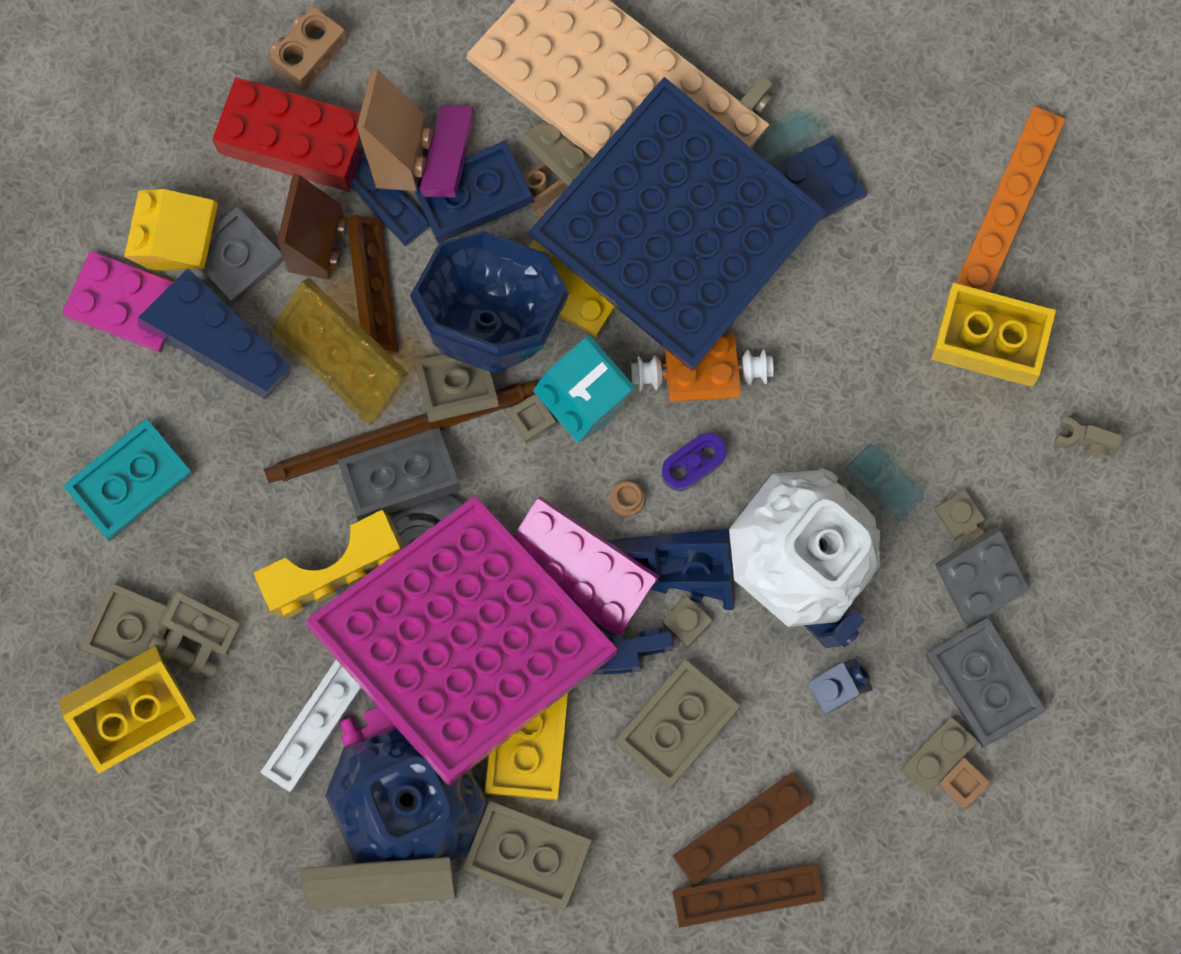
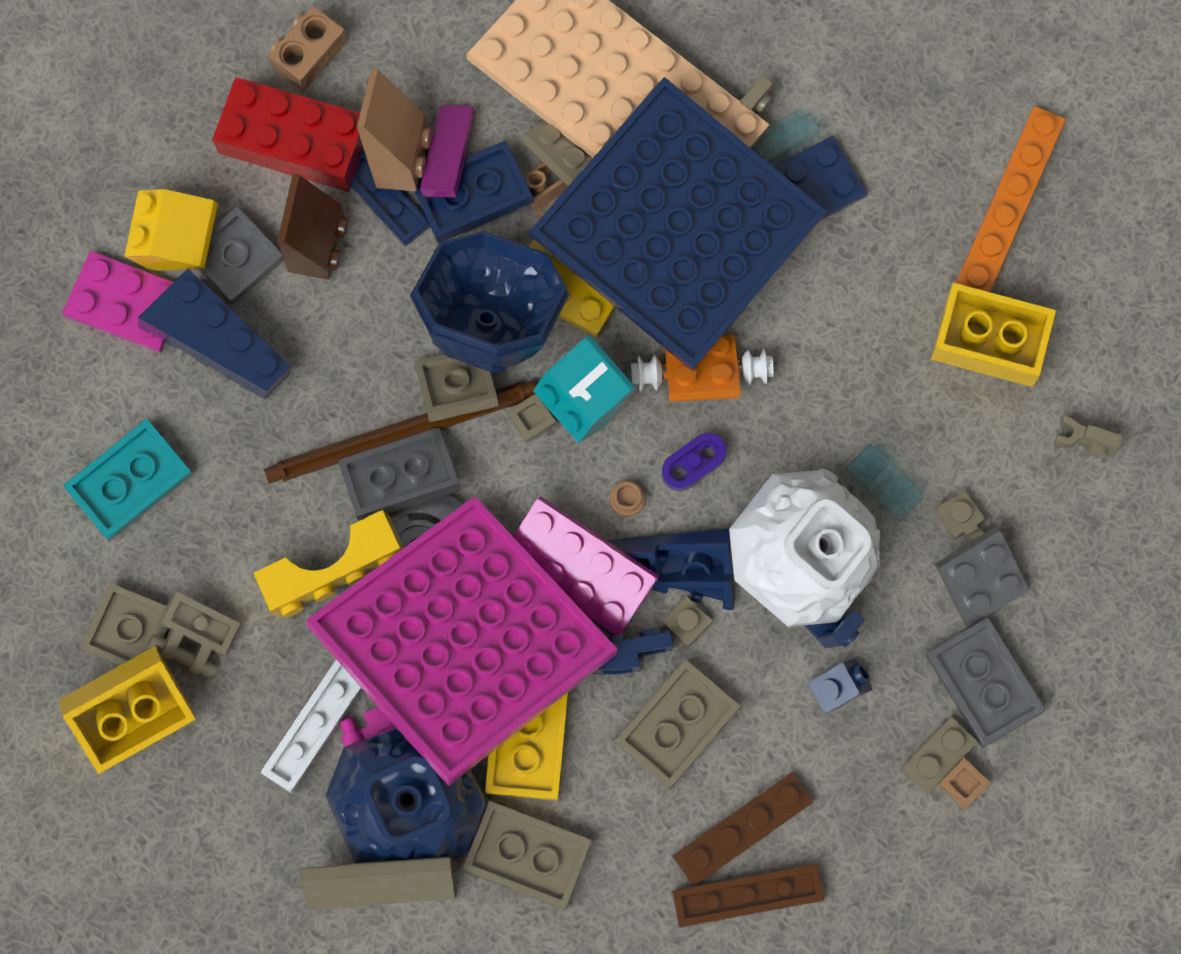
clear yellow plate [271,278,409,426] -> none
reddish brown plate [346,215,399,356] -> none

